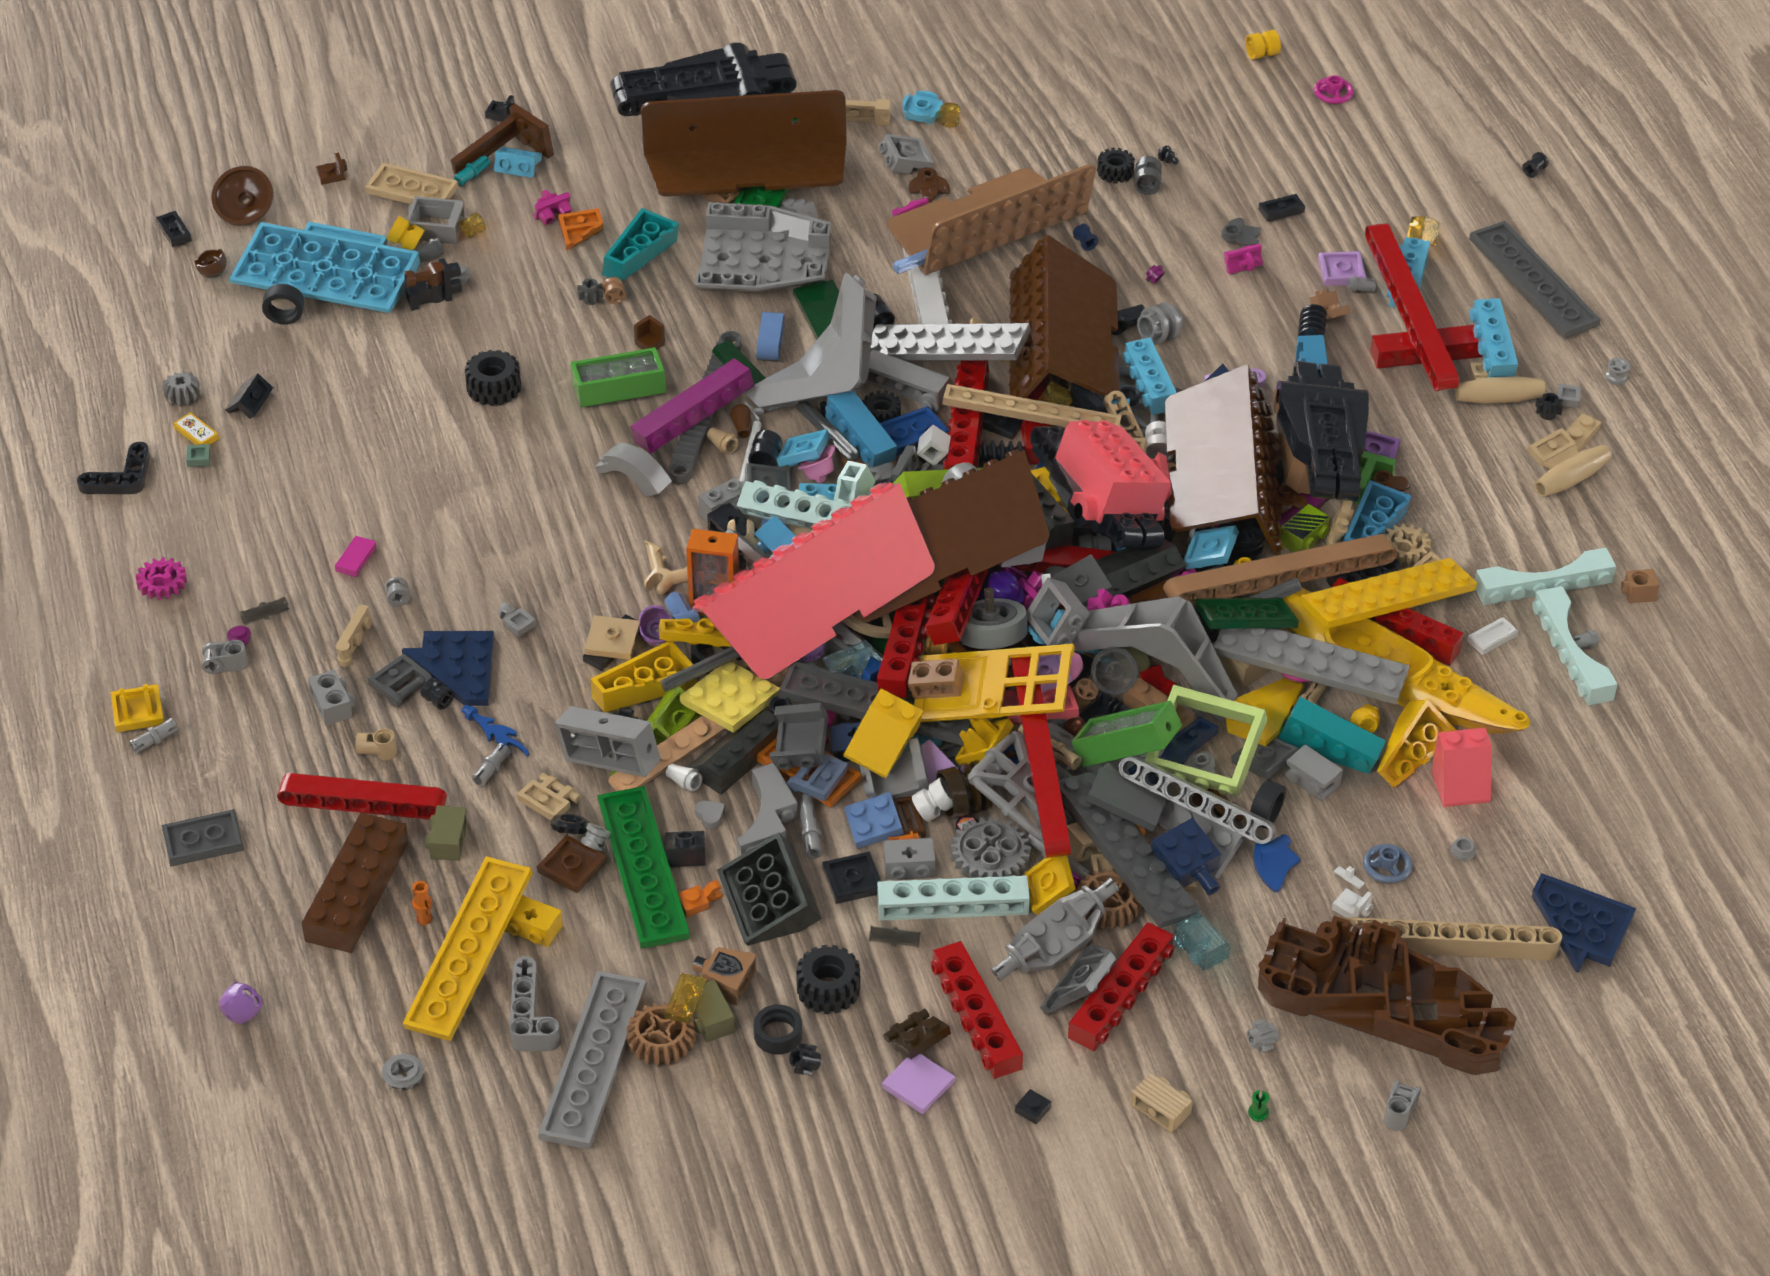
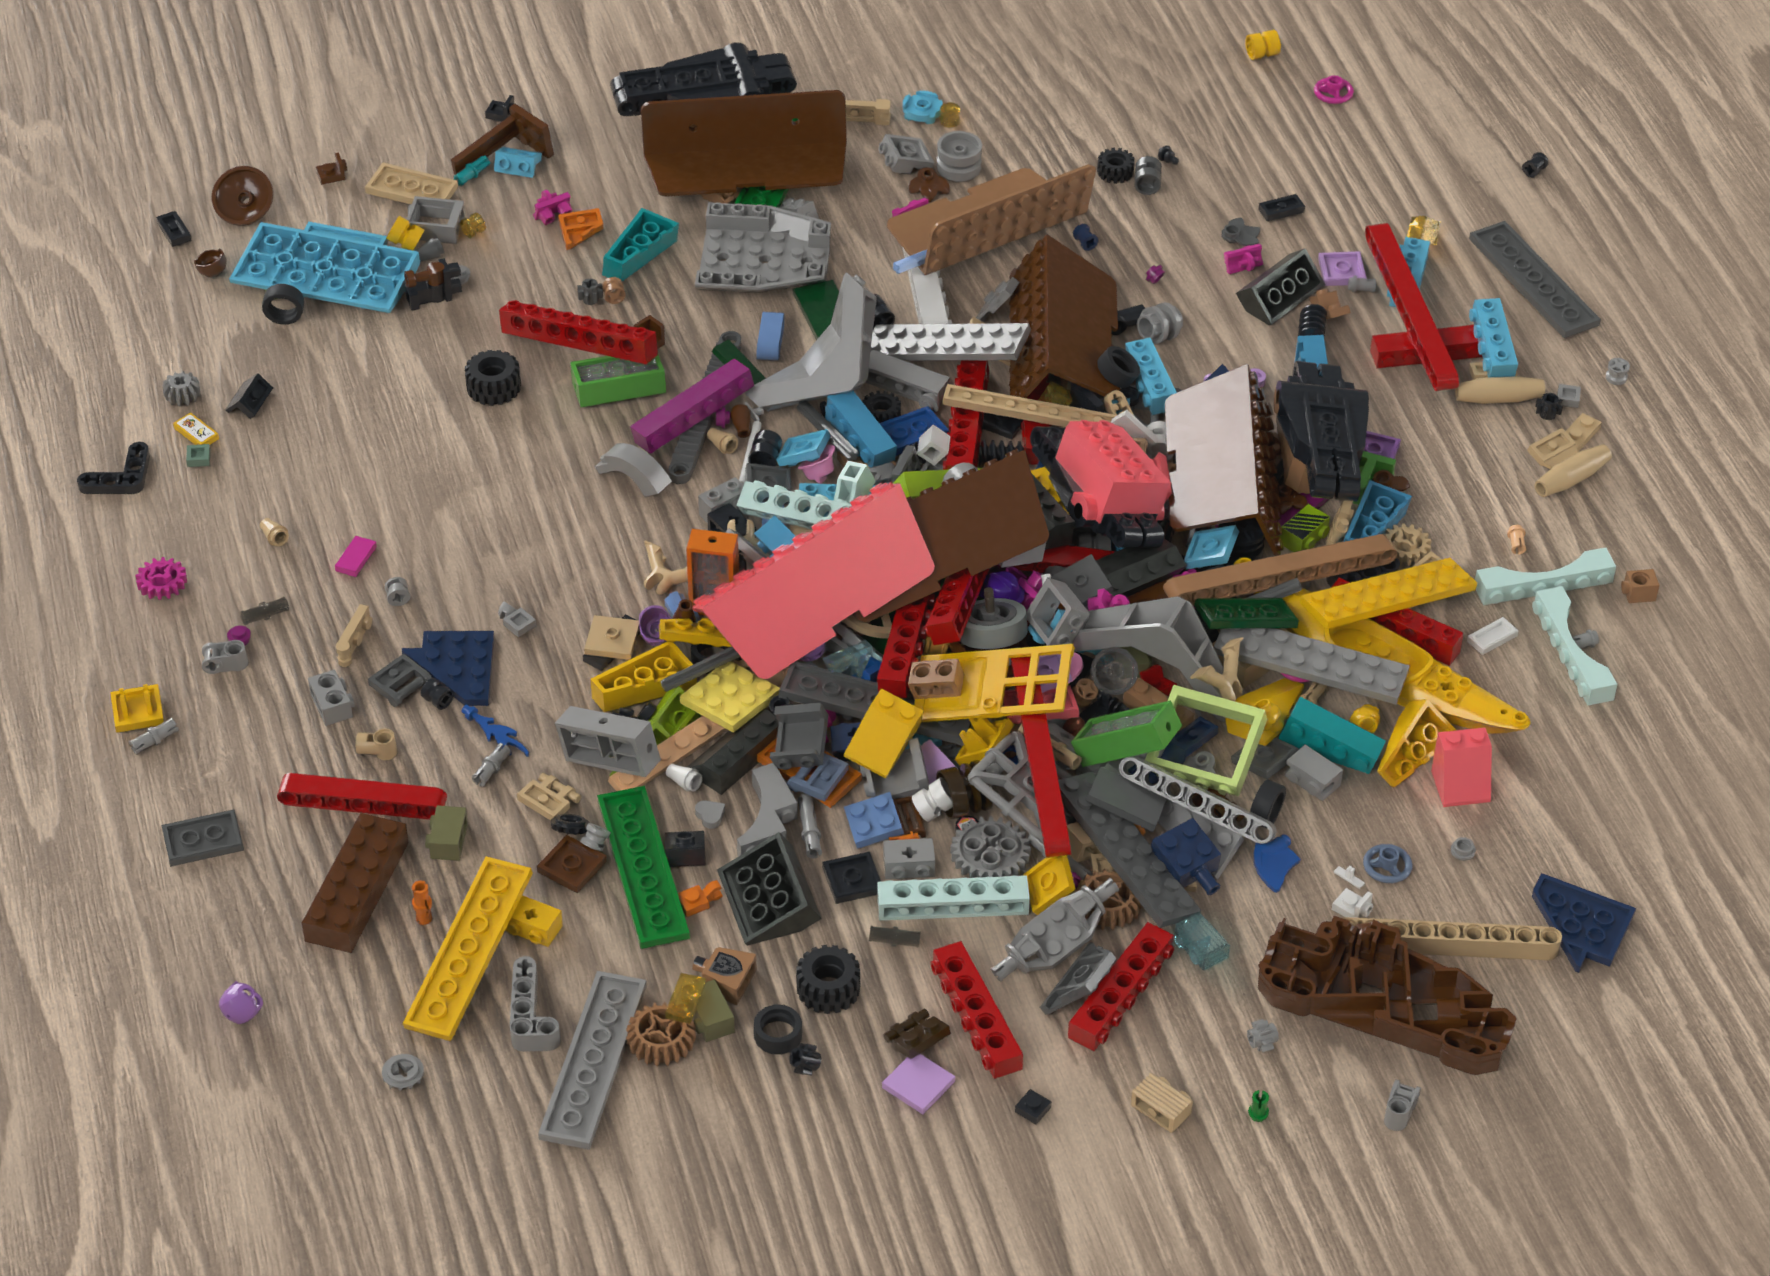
none -> tan cone [260,518,289,546]
none -> red brick [499,300,658,364]
none -> black tile [637,701,657,721]
none -> reddish brown cone [673,599,696,622]
none -> magenta plate [716,406,730,429]
none -> light grey wheel [937,131,982,182]
none -> light grey wing [976,277,1019,322]
none -> black tyre [1097,346,1140,388]
none -> white tile [1111,410,1158,449]
none -> tan piece [1190,637,1243,701]
none -> pearl dark grey slope [1236,248,1326,325]
none -> yellow animal [1253,699,1284,733]
none -> light nougat pin [1507,525,1526,554]

